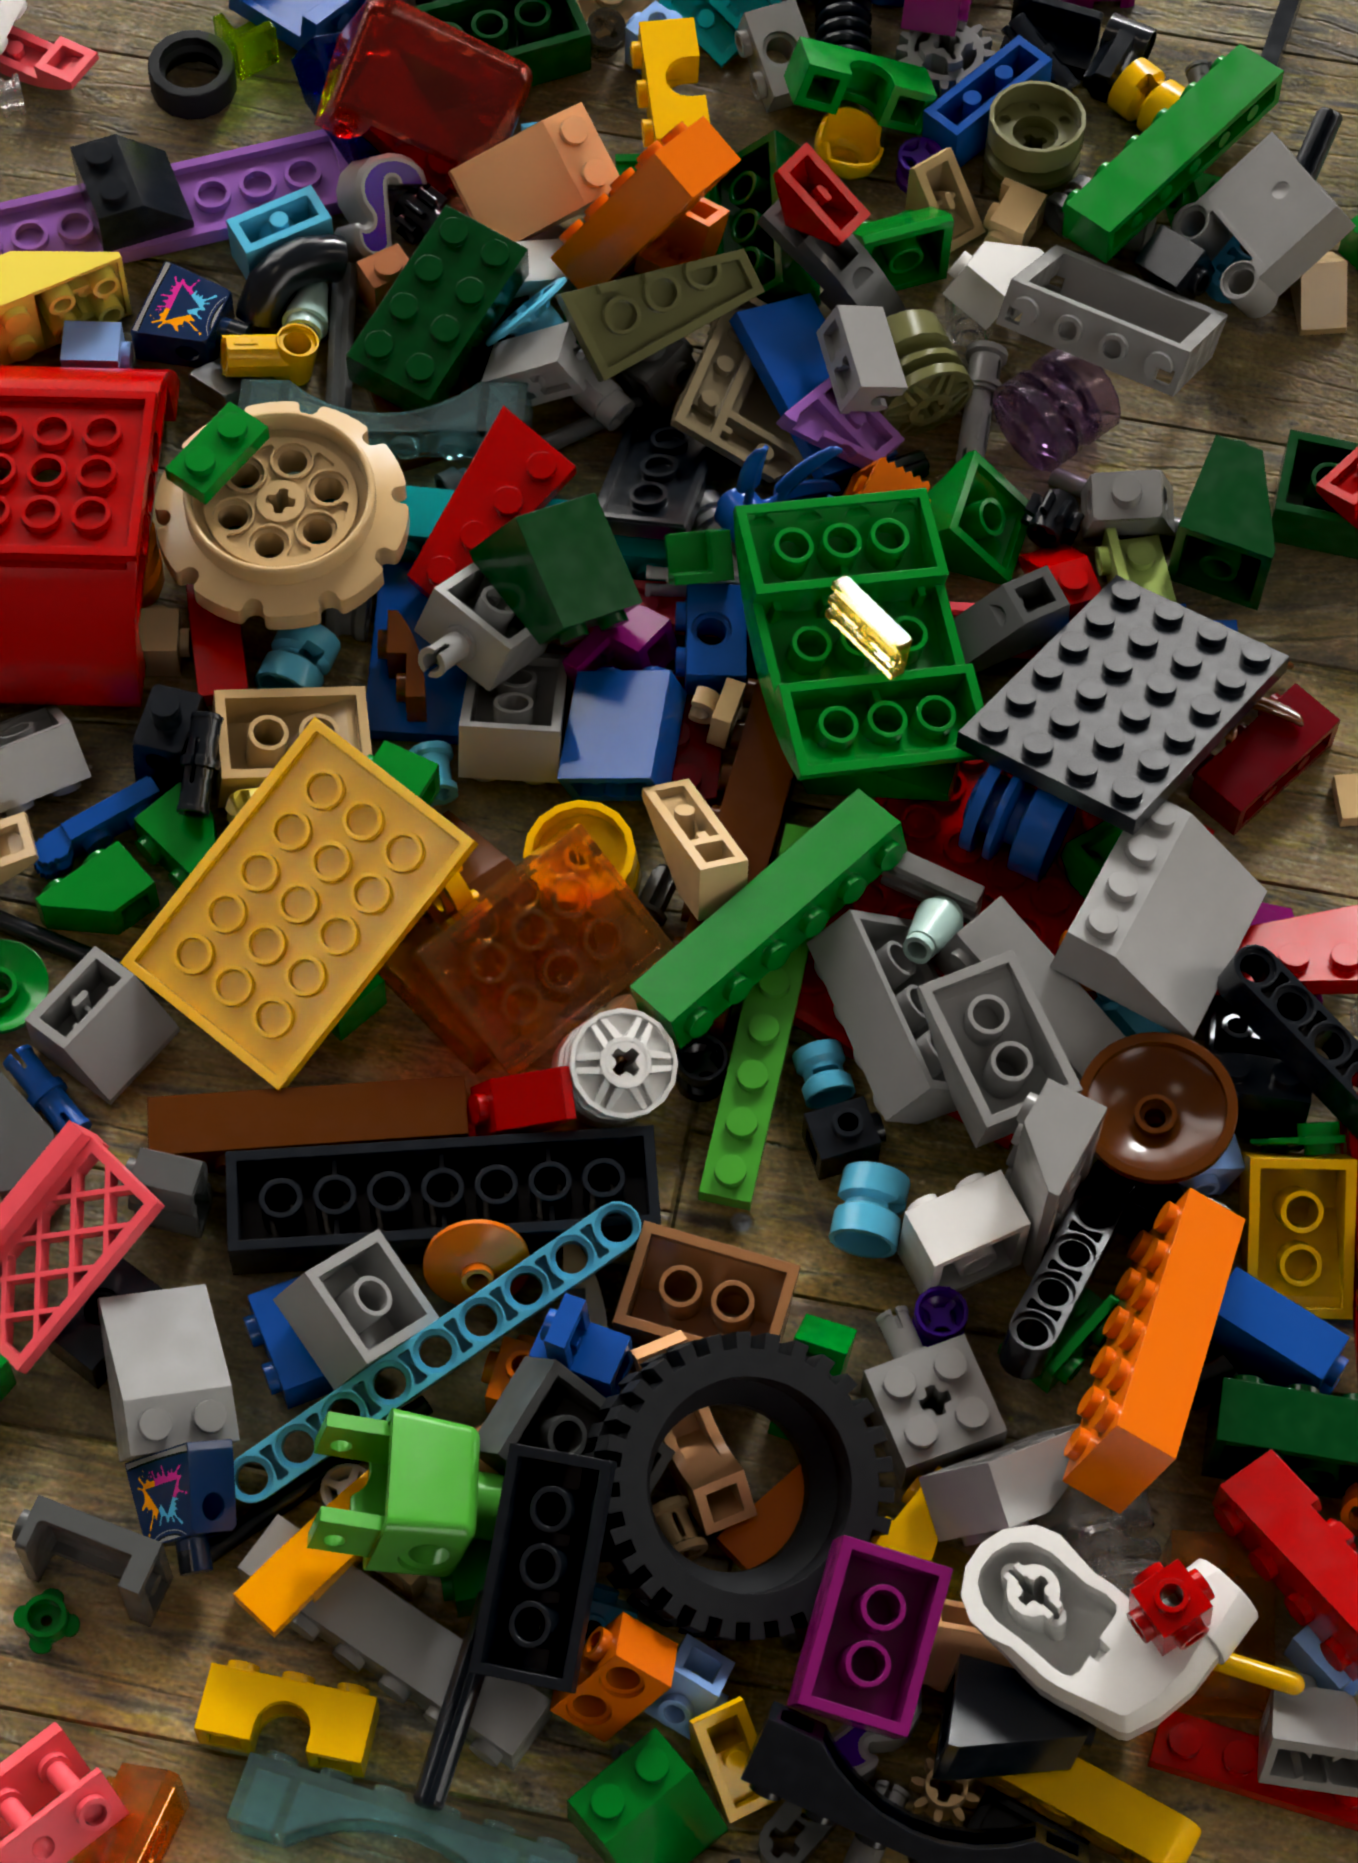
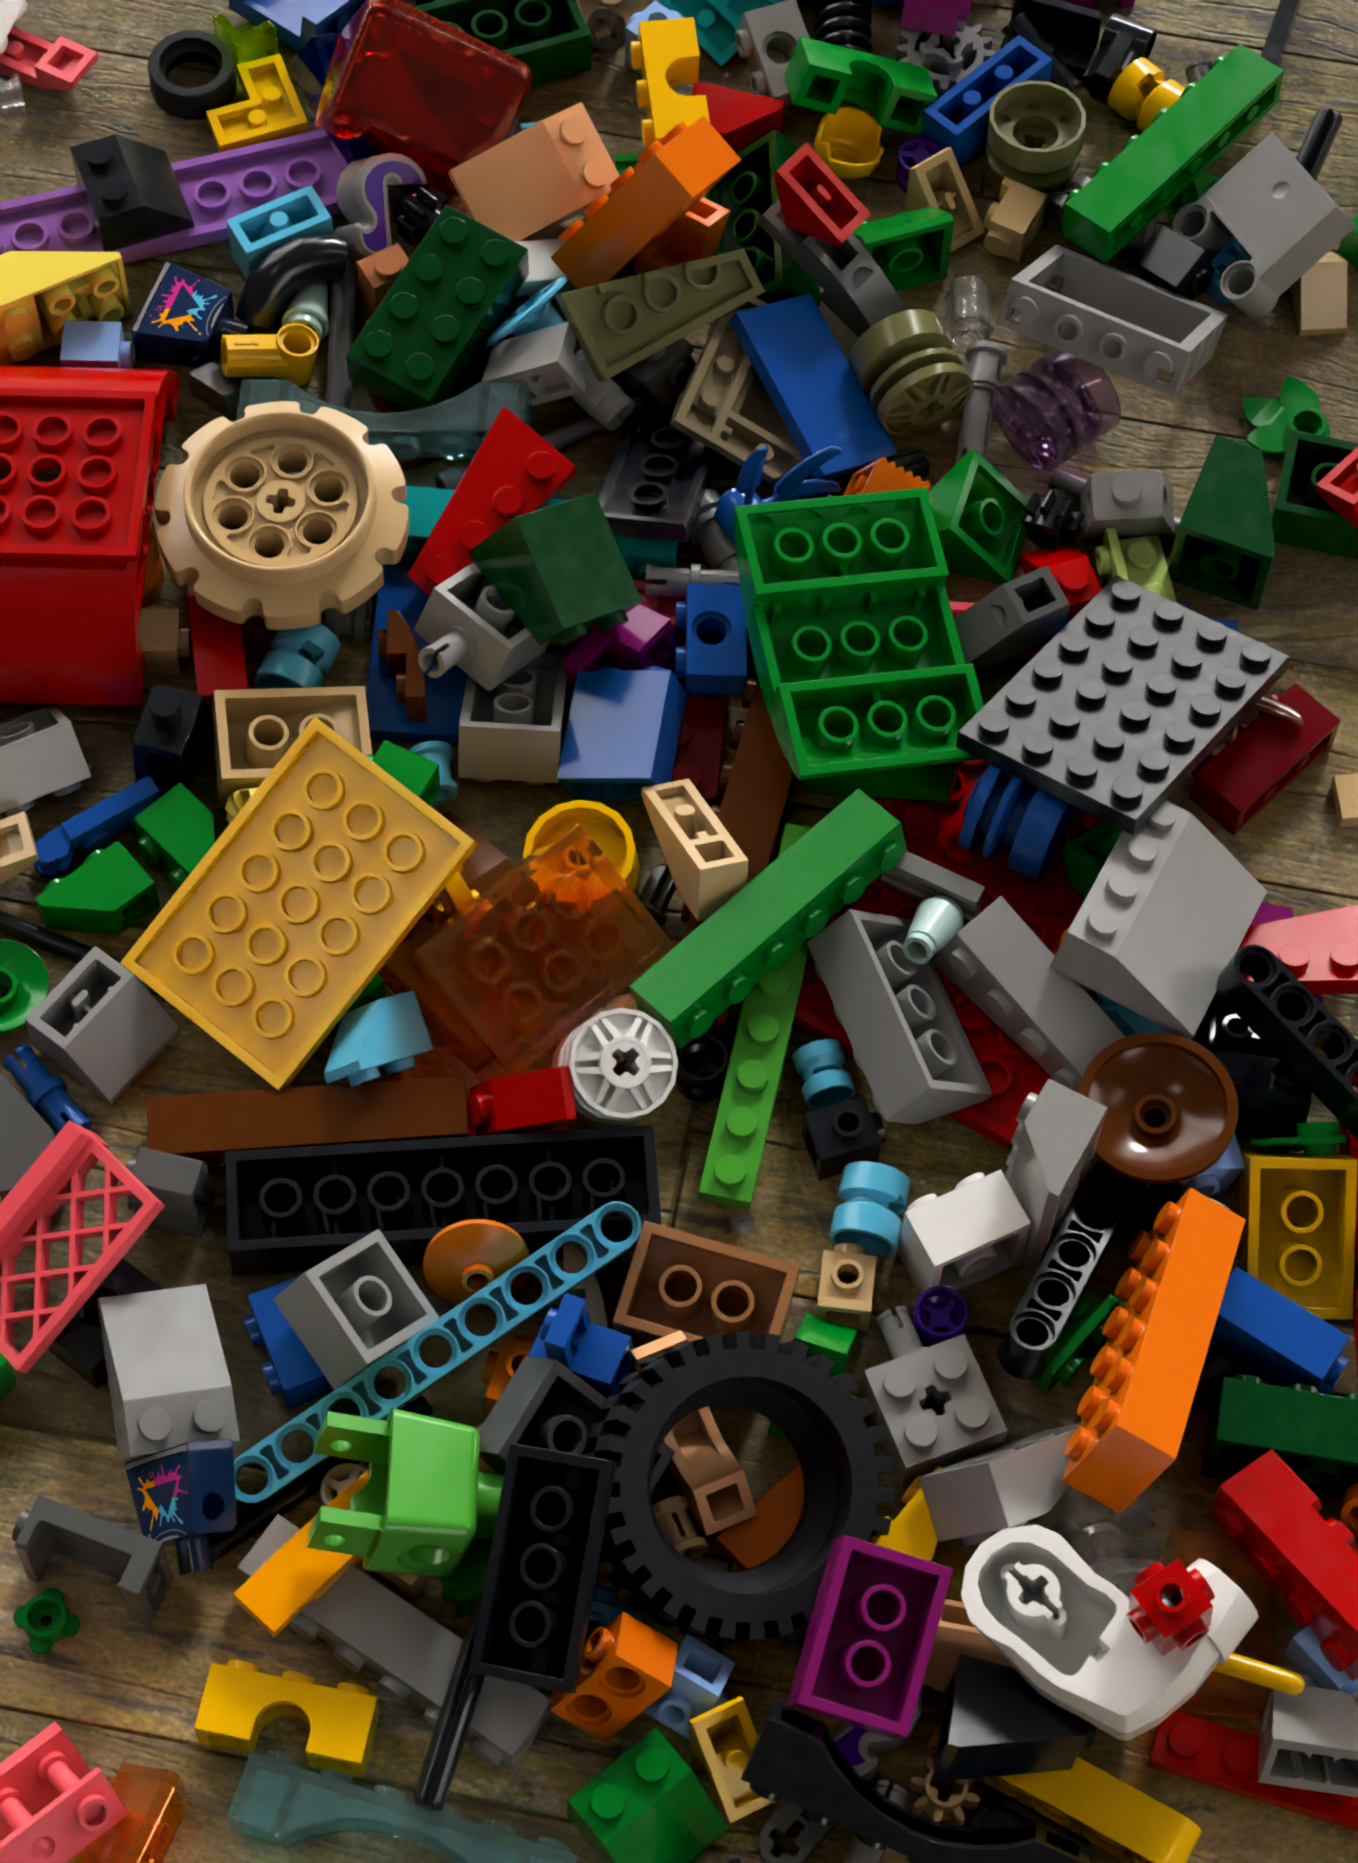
green plate [165,401,270,505] -> none
black pin [176,711,224,818] -> none
green panel [665,528,735,586] -> none
tan tile [688,677,746,749] -> none
medium lavender wing [776,377,905,469] -> none
light grey hinge [816,305,908,414] -> none
clear yellow tile [825,575,912,680] -> none
light grey slope [917,949,1083,1148] -> none
white slope [943,241,1044,330] -> none
none -> yellow plate [206,53,309,152]
none -> medium azure slope [324,990,434,1087]
none -> red slope [691,82,785,153]
none -> tan brick [816,1243,877,1331]
none -> green plate [1241,376,1330,454]

